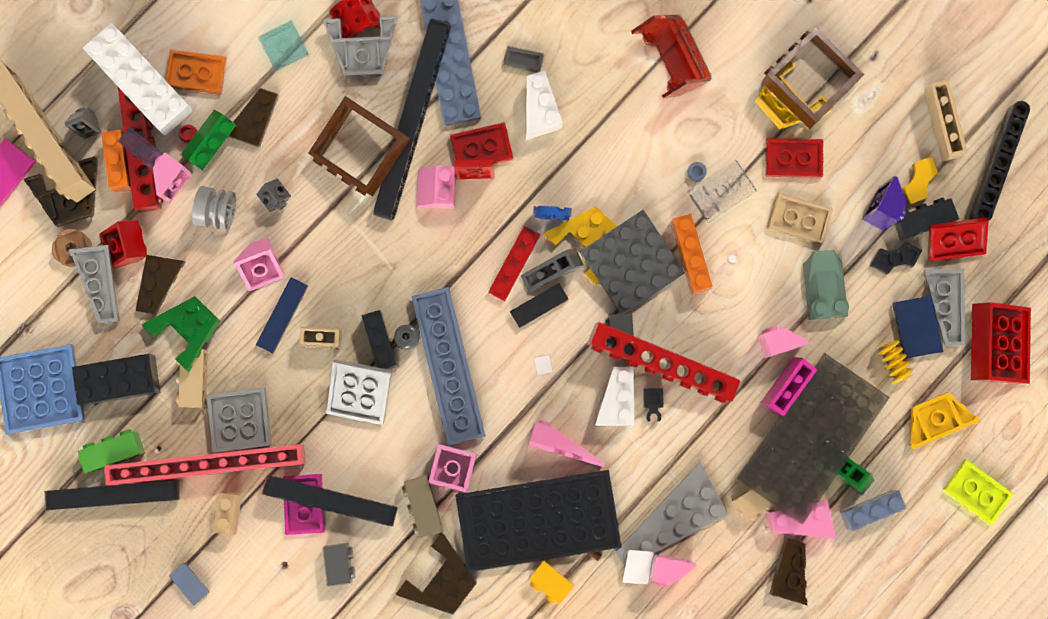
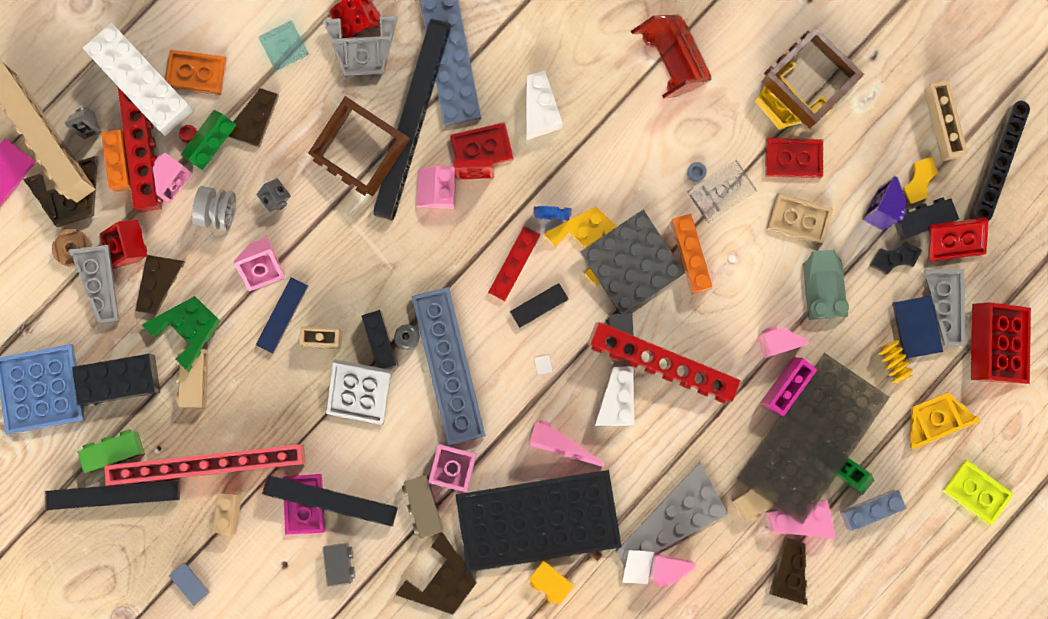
clear purple brick [118,127,163,170] -> none
light grey plate [207,388,272,453] -> none
dark grey tile [504,46,544,73] -> none
dark grey slope [521,248,584,292] -> none
black plate [643,388,664,422] -> none

